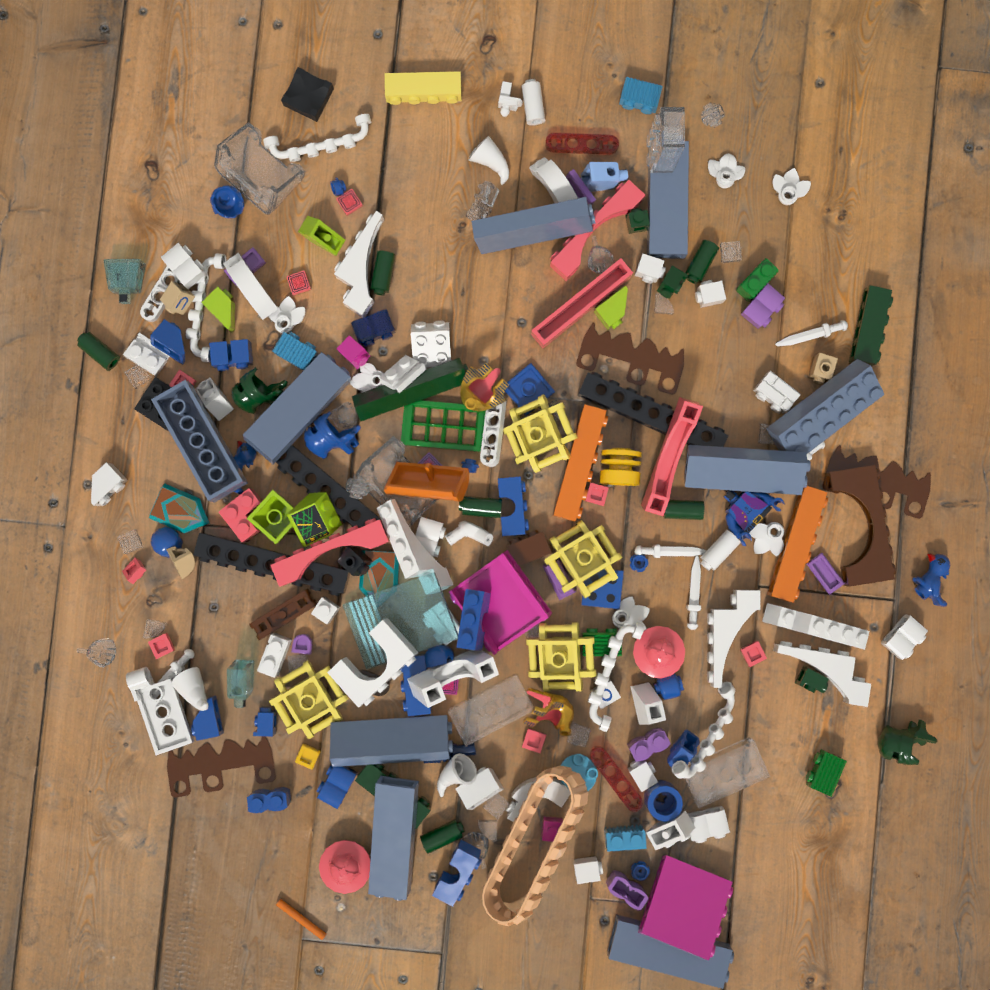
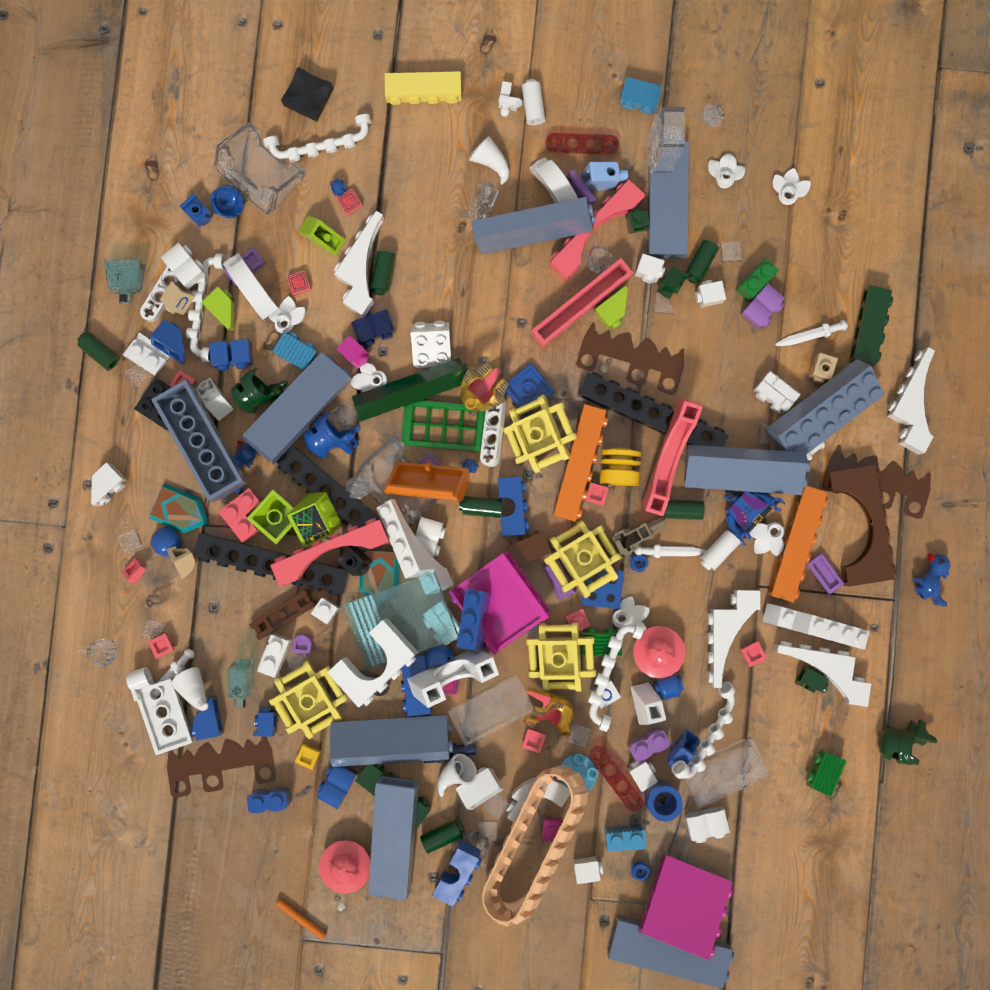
white plate [379,355,426,393] -> none
white arm [444,521,493,546] -> none
medium lavender brick [606,870,649,910] -> none
white brick [646,811,695,850] -> none
white sword [686,556,701,630] -> none
white brick [881,614,928,660] -> none
none -> blue brick [180,193,213,228]
none -> coral plate [565,608,590,631]
none -> dark tan piece [612,517,666,557]
none -> white arch [887,347,935,455]

